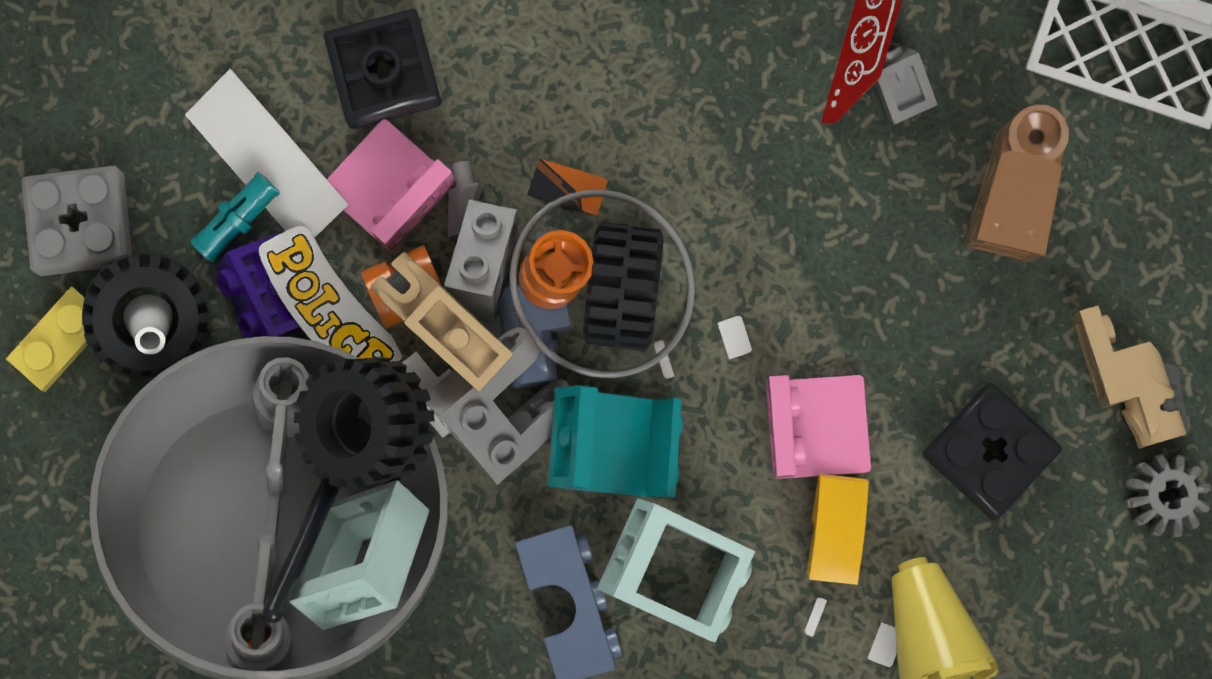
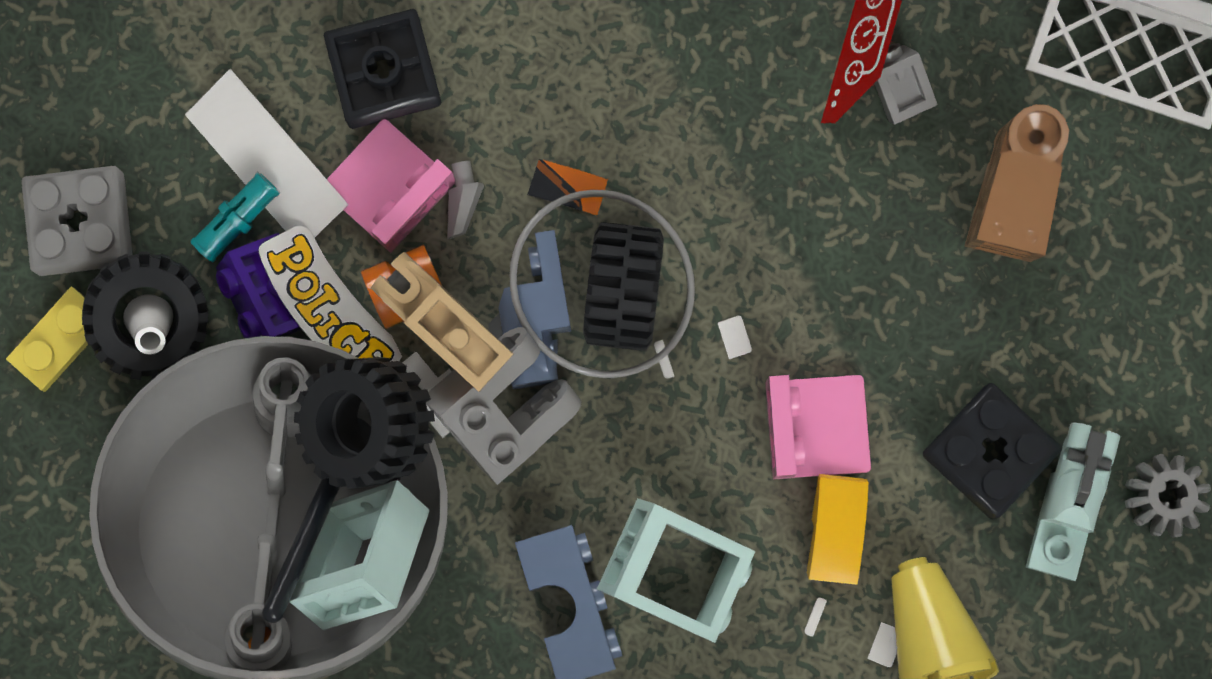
light grey brick [444,200,519,321] -> none
orange wheel [518,230,594,310] -> none
teal panel [548,386,683,498] -> none
tan plate [1071,305,1188,449] -> none
none -> light aqua plate [1026,423,1121,581]

